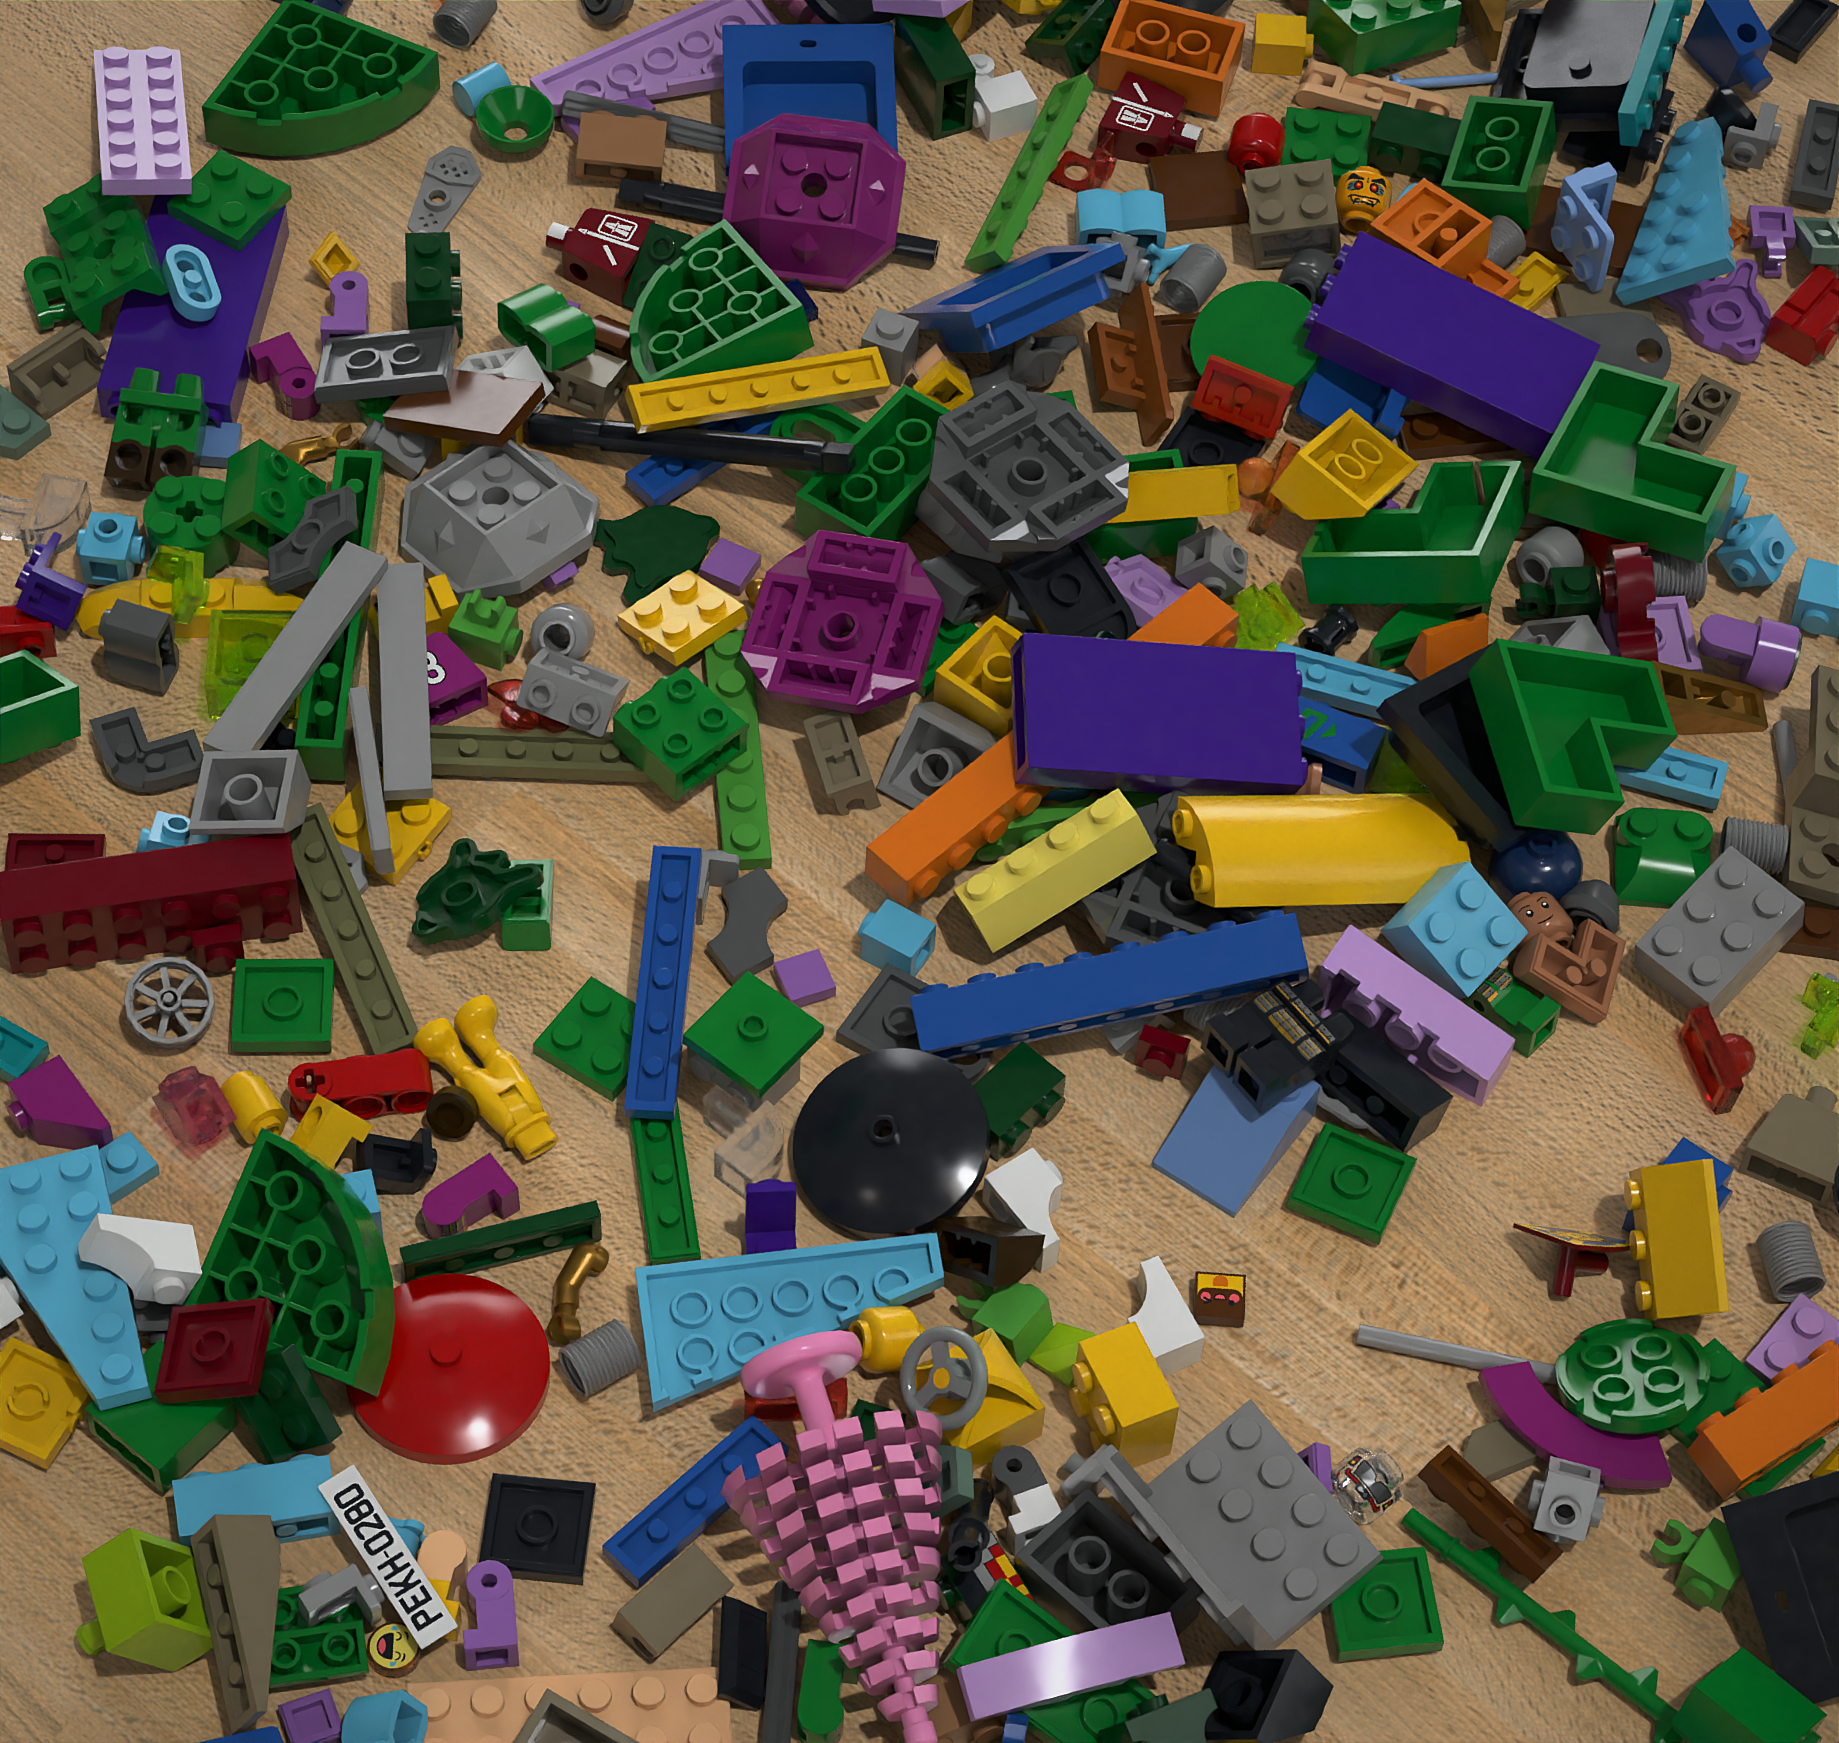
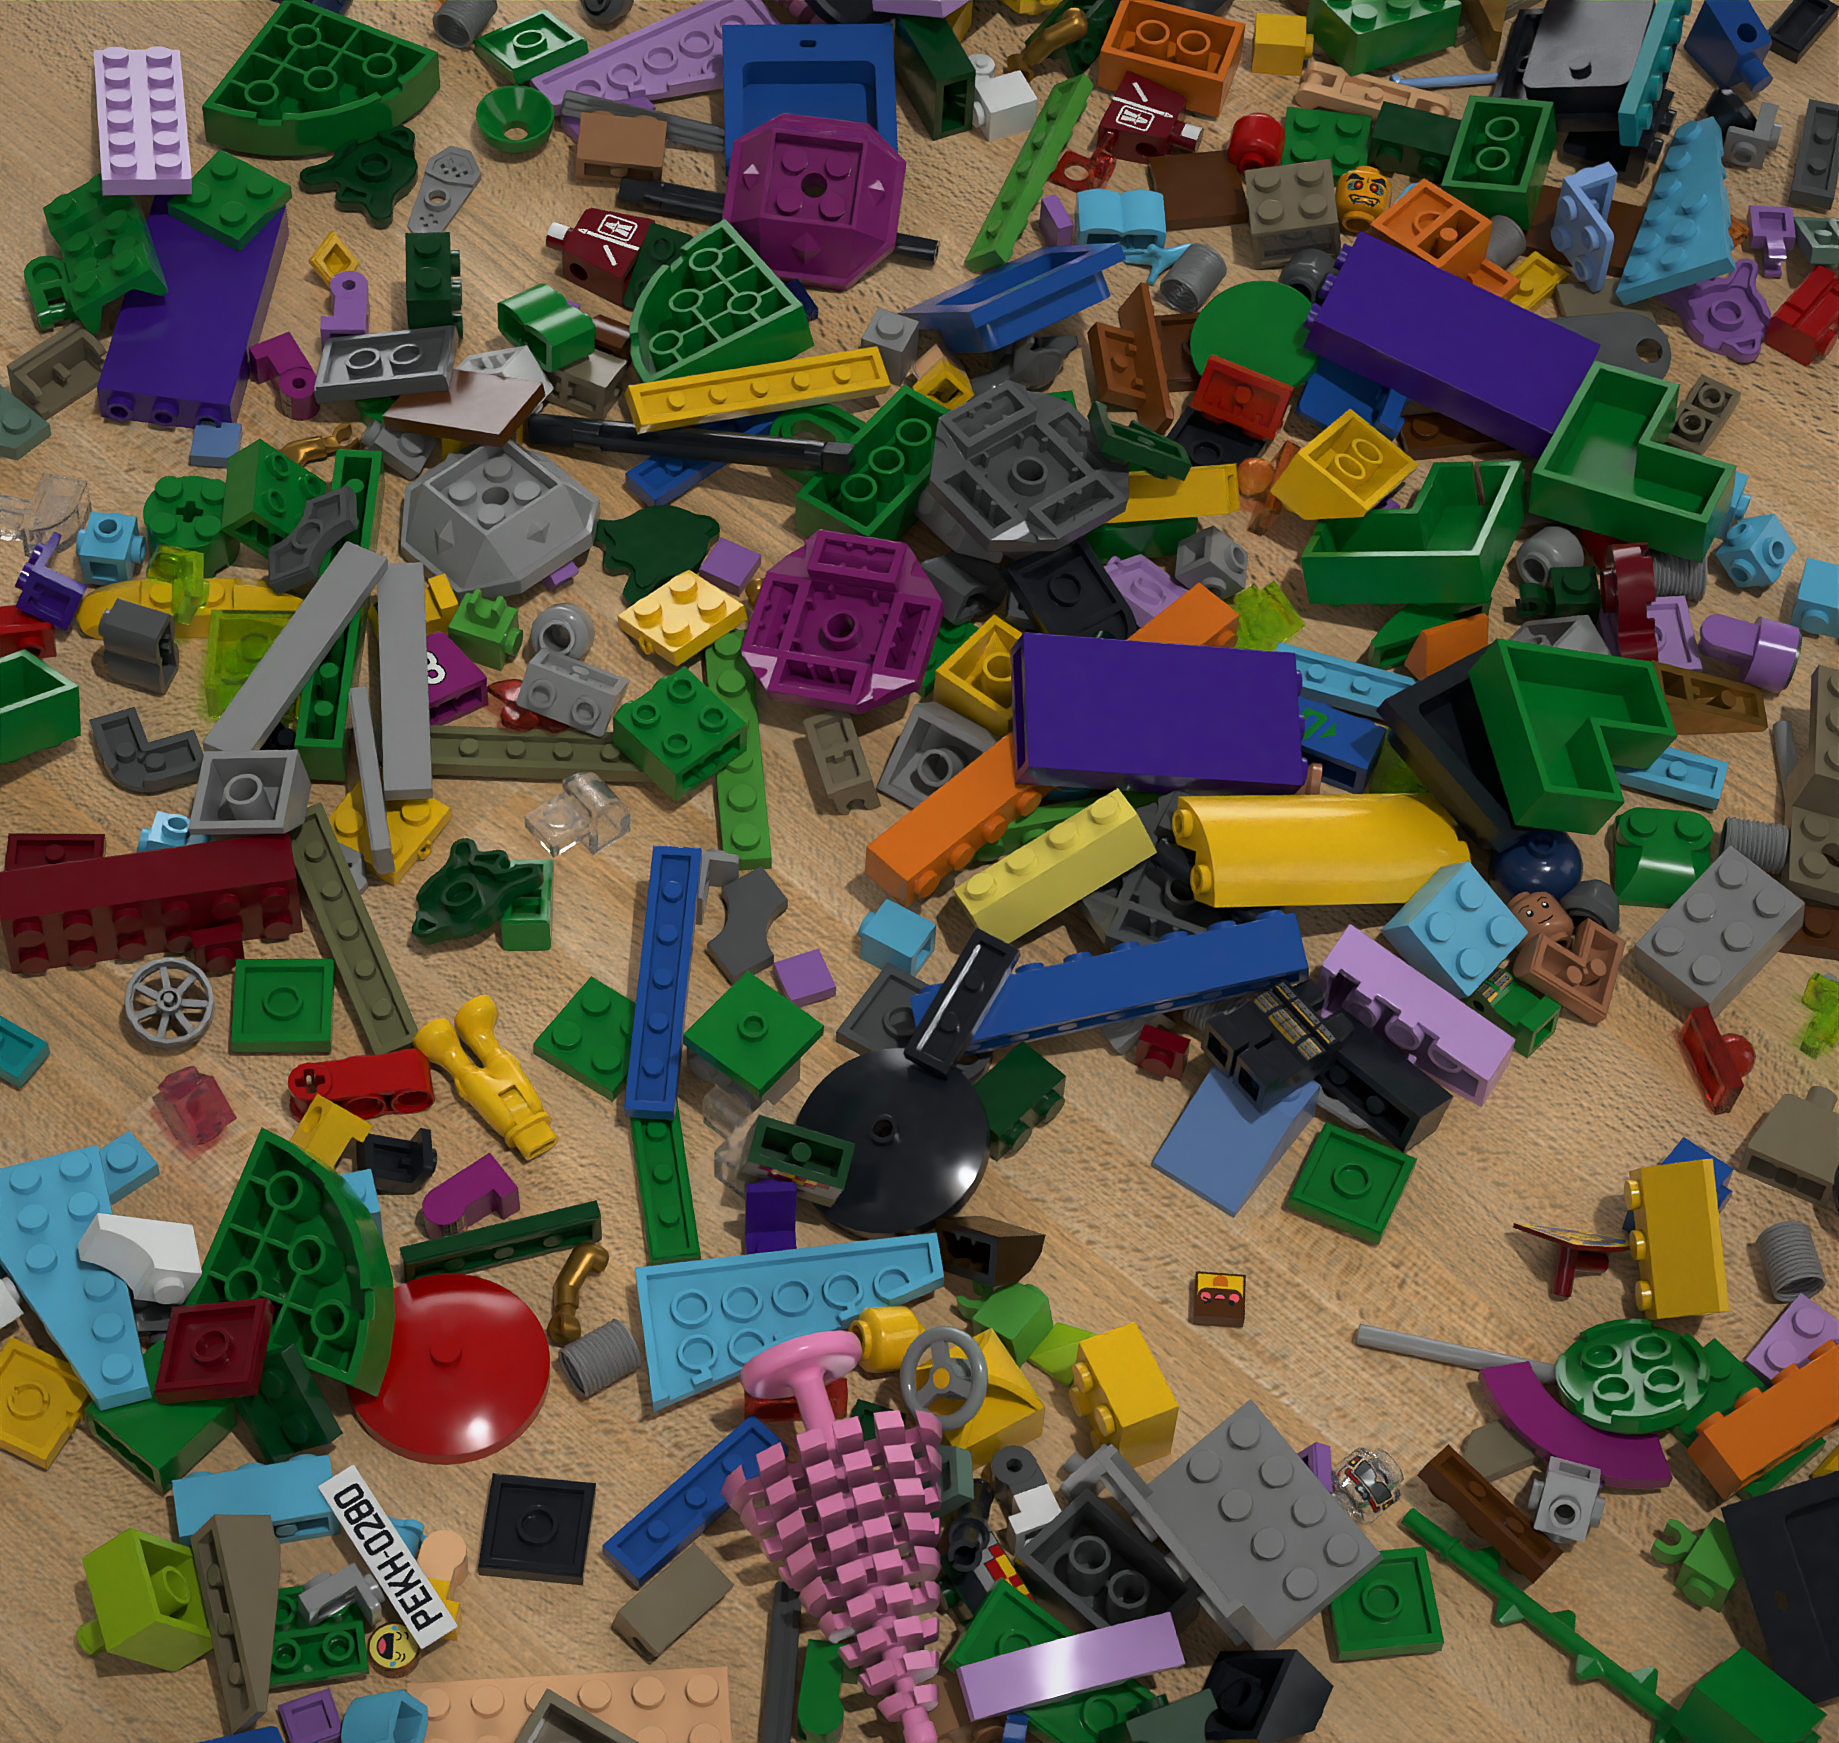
magenta slope [6,1055,114,1150] -> none
green hips [104,367,209,492] -> none
medium azure plate [161,244,221,321] -> none
yellow brick [219,1070,288,1144] -> none
dark brown tile [426,1086,479,1138] -> none
medium azure piece [452,62,511,116] -> none
medium lavender leg [463,1560,520,1671] -> none
black tile [718,1595,767,1712] -> none
white arch [982,1148,1063,1273] -> none
light grey brick [1091,231,1150,298] -> none
white arch [1126,1256,1205,1376] -> none
black bush [1298,604,1358,657] -> none
none -> dark green tile [300,126,418,227]
none -> green plate [473,9,589,85]
none -> clear brick [524,772,630,858]
none -> dark green brick [735,1114,855,1207]
none -> black plate [903,927,1021,1080]
none -> pearl gold arm [1007,8,1088,83]
none -> medium lavender tile [1039,194,1073,246]
none -> dark green wing [1087,400,1192,481]

